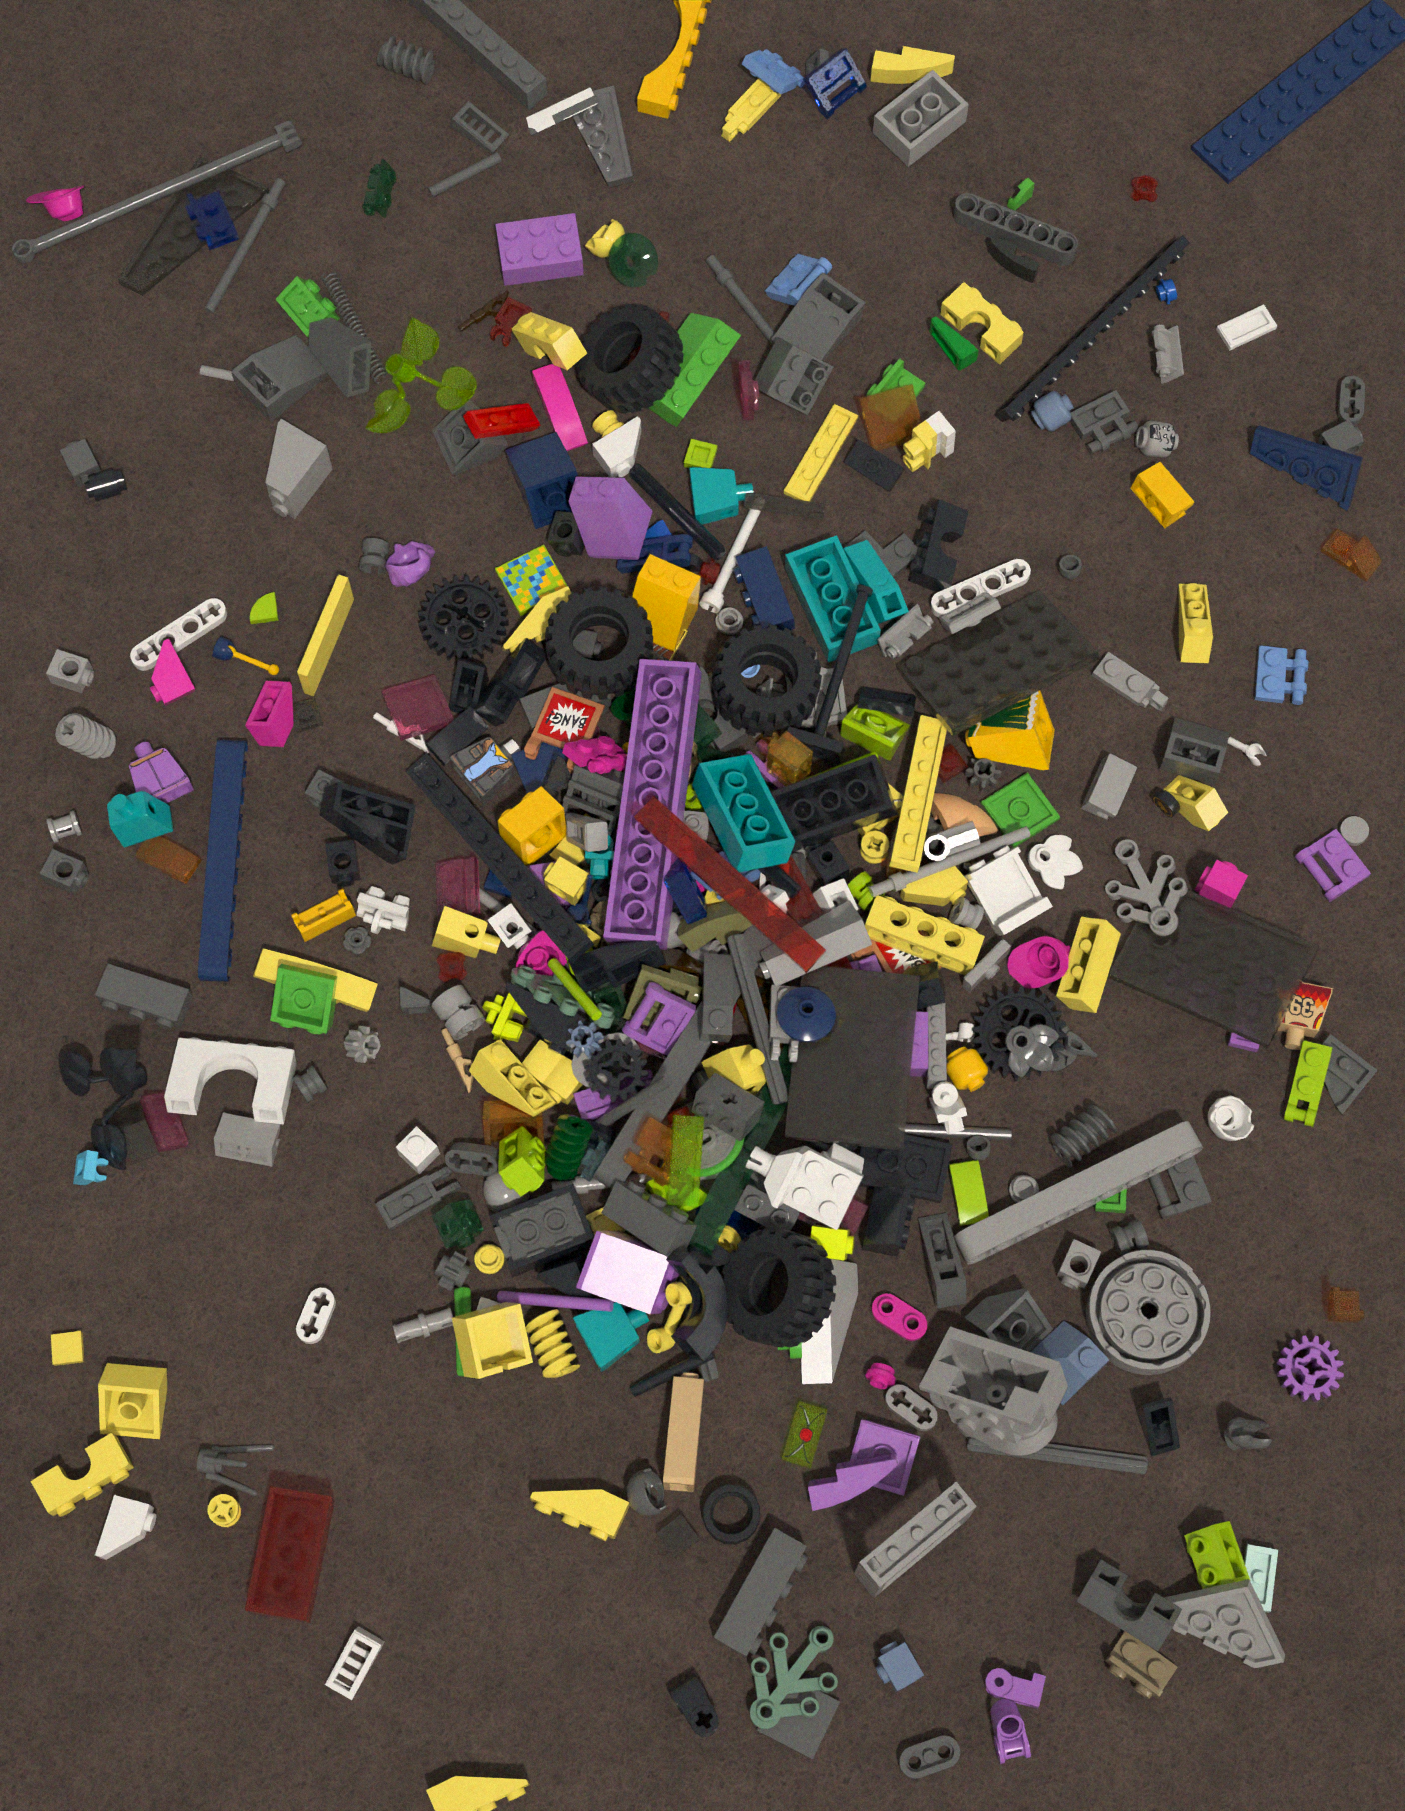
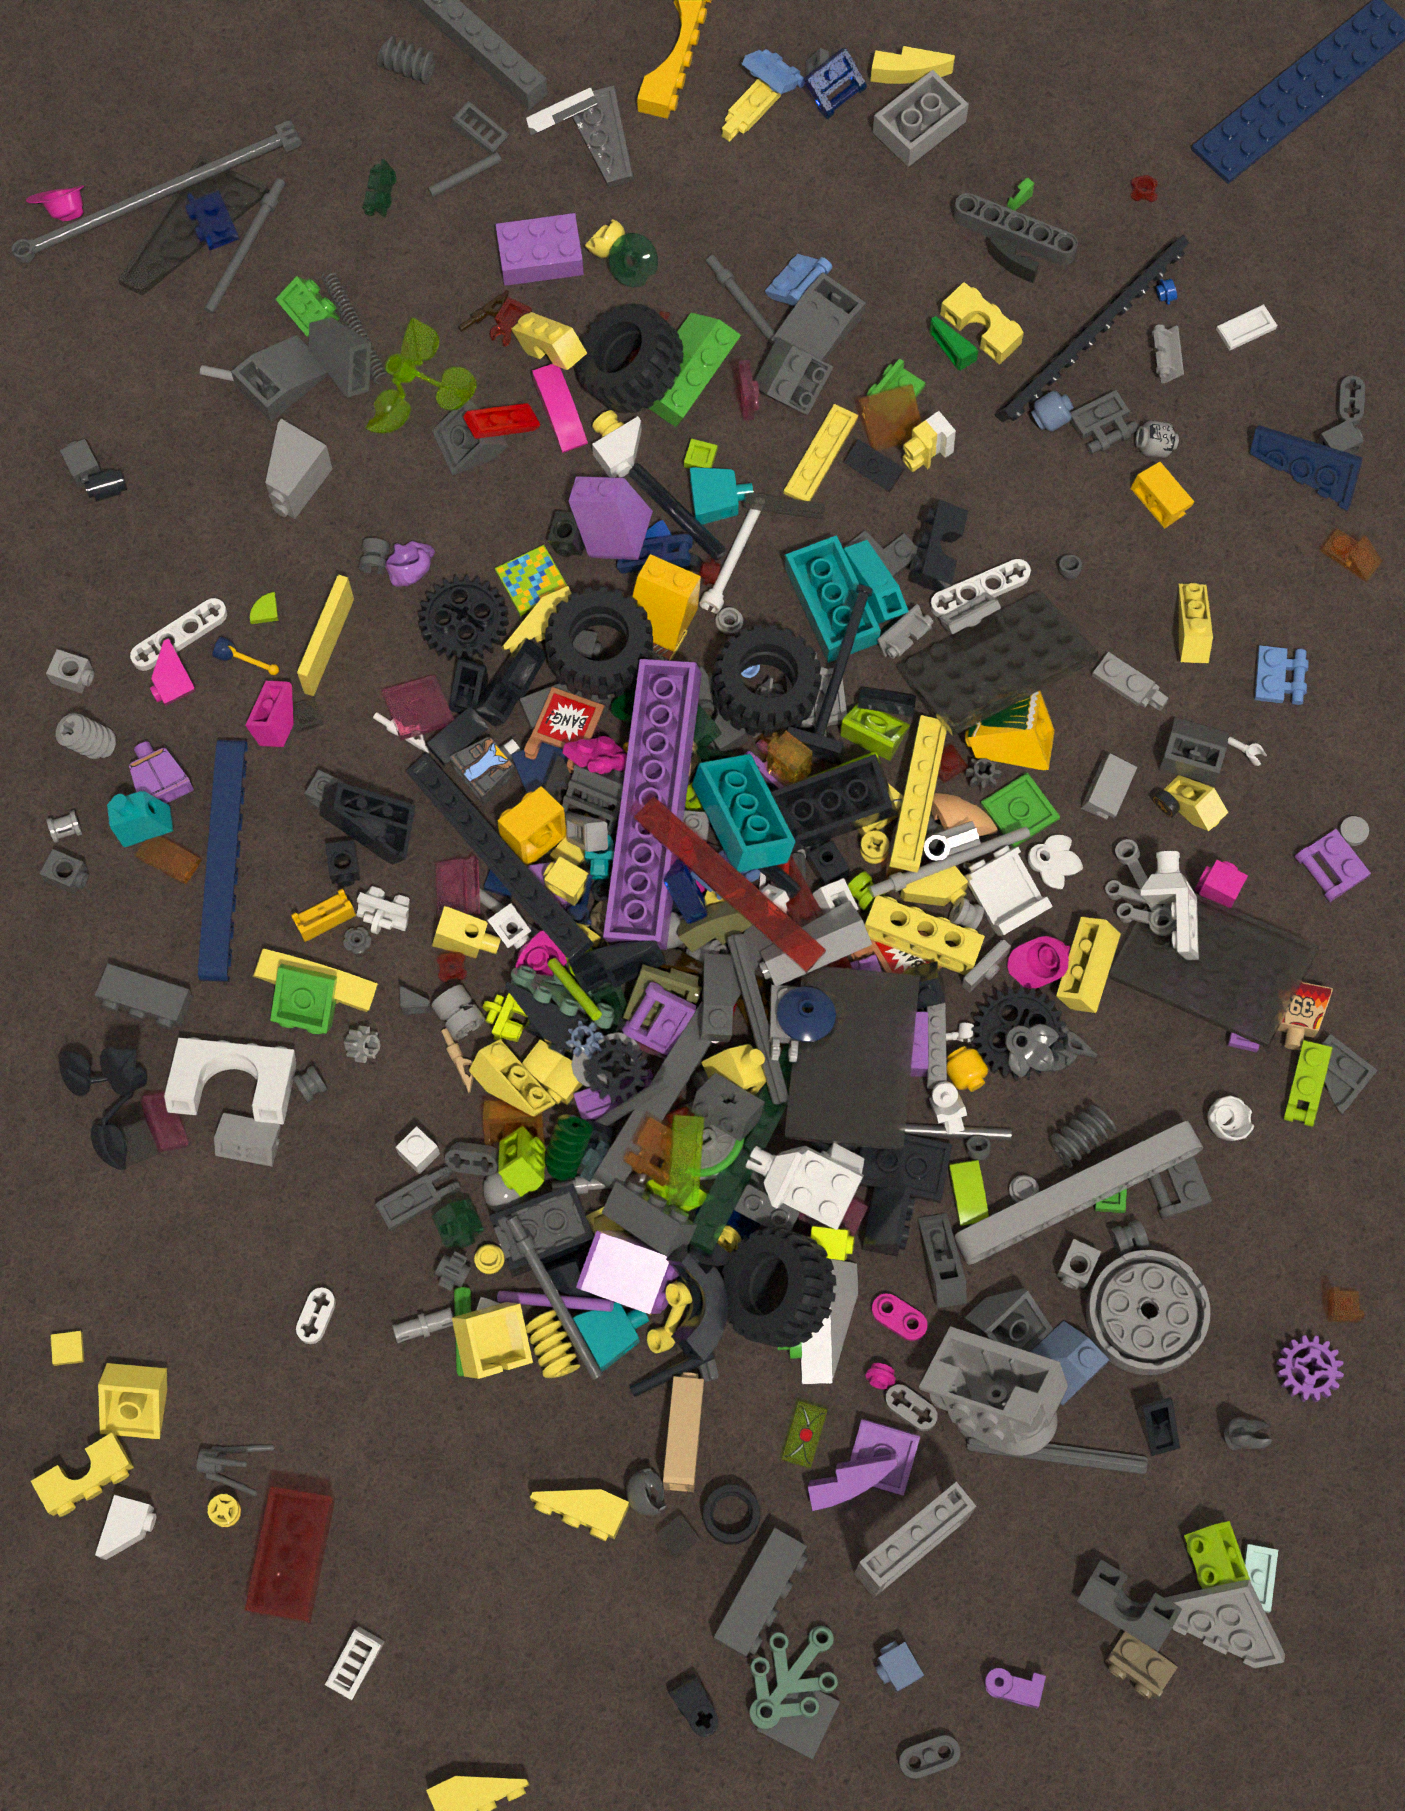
medium azure tile [73,1150,108,1185] -> none
dark blue slope [505,432,578,529] -> none
dark blue brick [733,546,795,631] -> none
medium lavender piece [990,1699,1031,1764] -> none
none -> dark grey bar [506,1216,603,1380]
none -> white plate [1141,851,1199,960]

